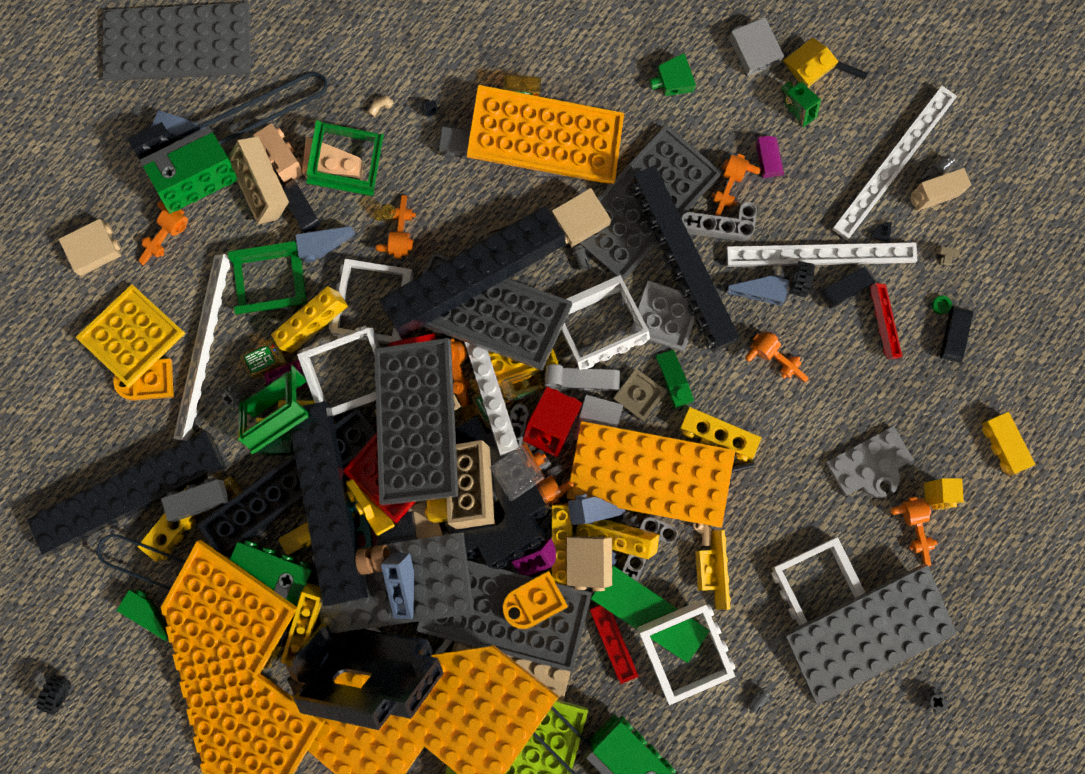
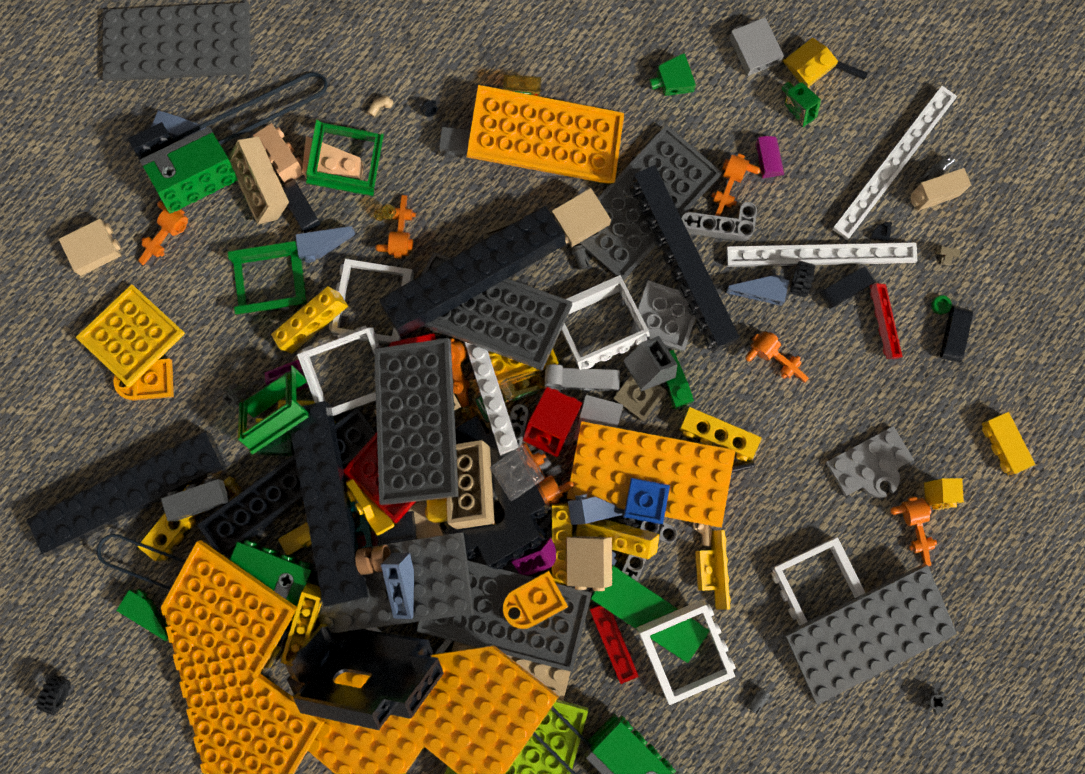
white plate [173,254,230,441] -> none
brick [240,340,287,380] -> none
none -> dark grey slope [623,336,677,391]
none -> blue tile [624,478,670,524]

